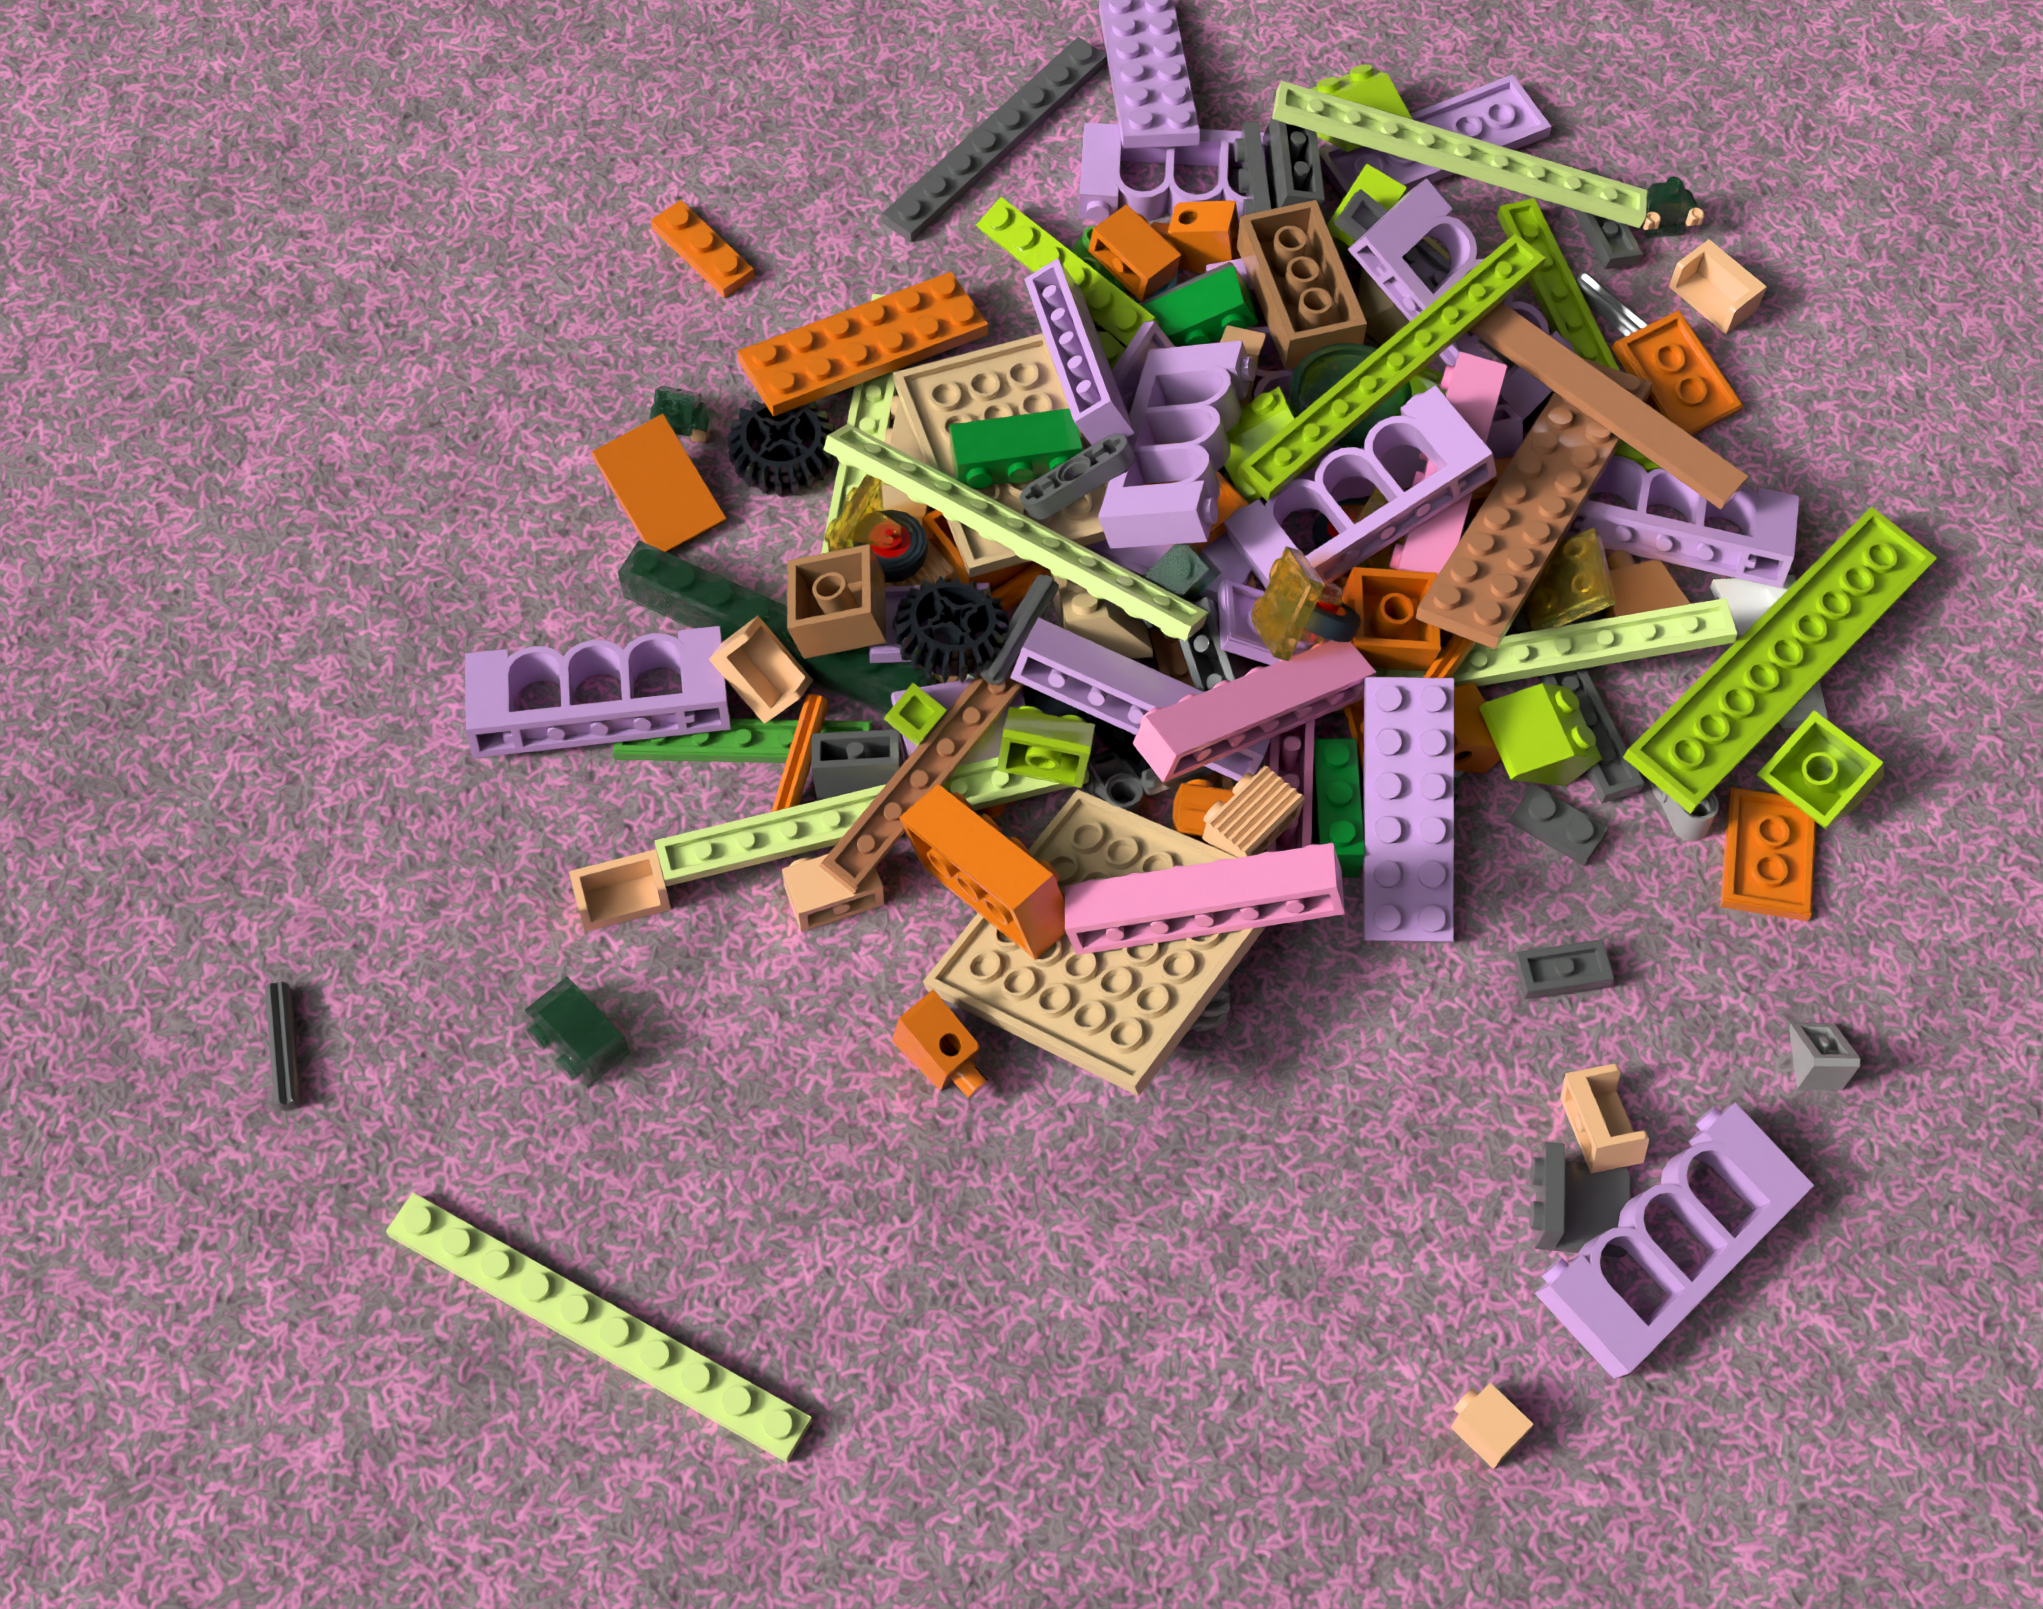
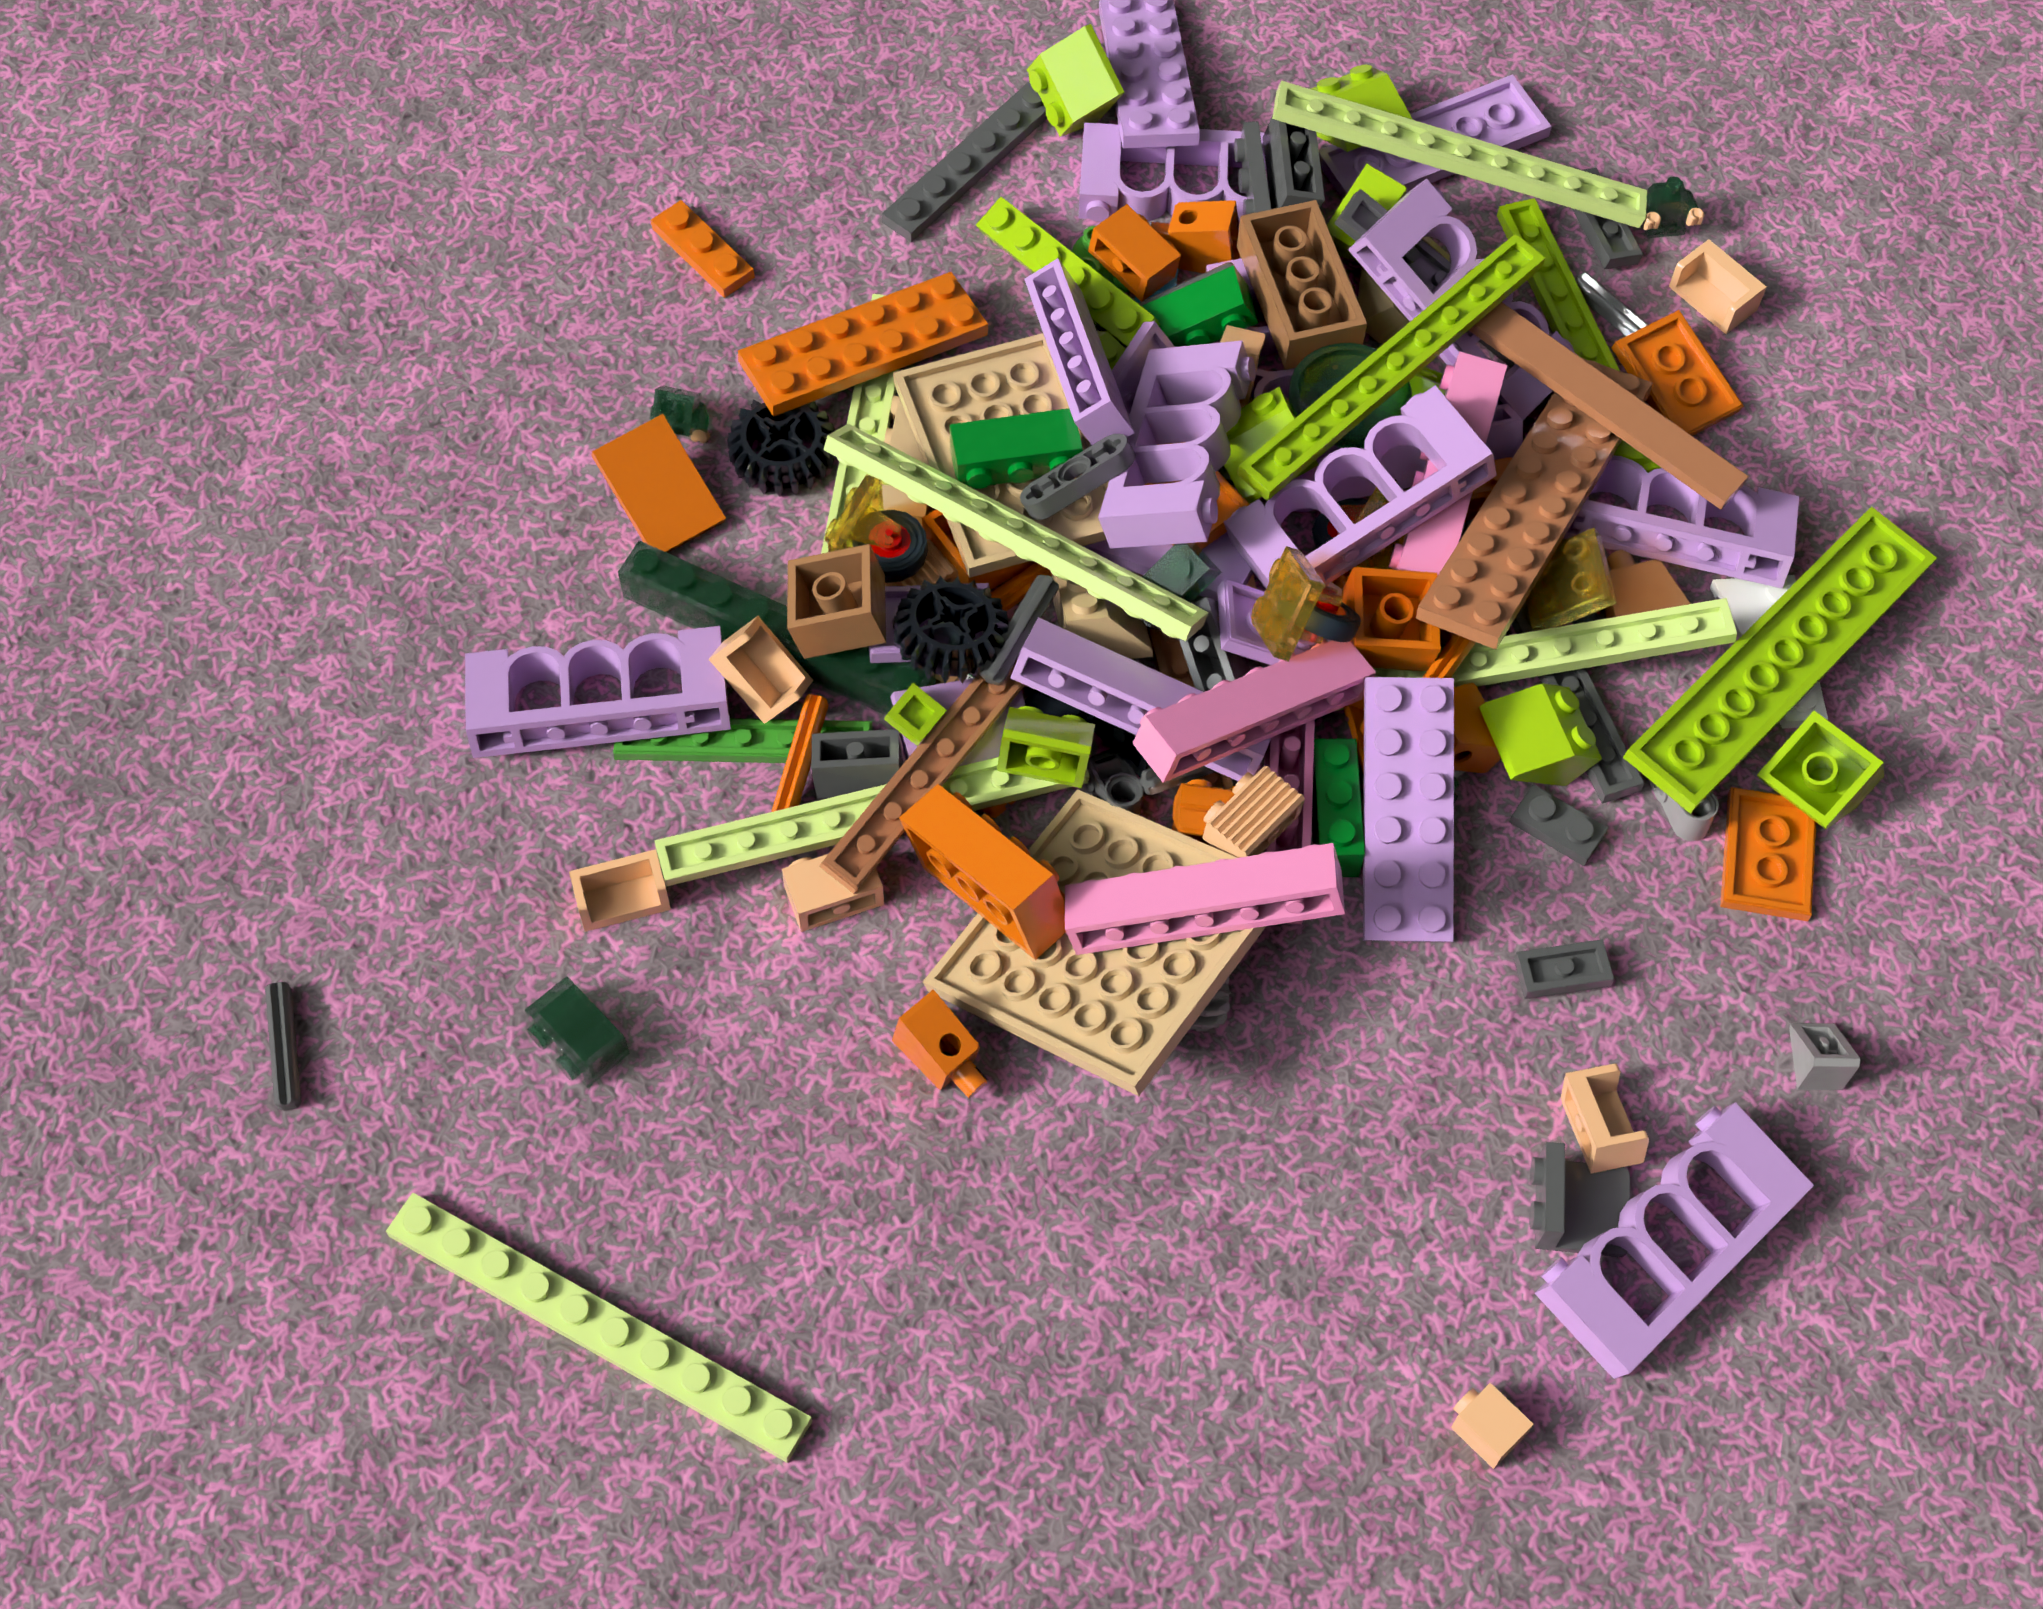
none -> slope [1027,24,1125,137]

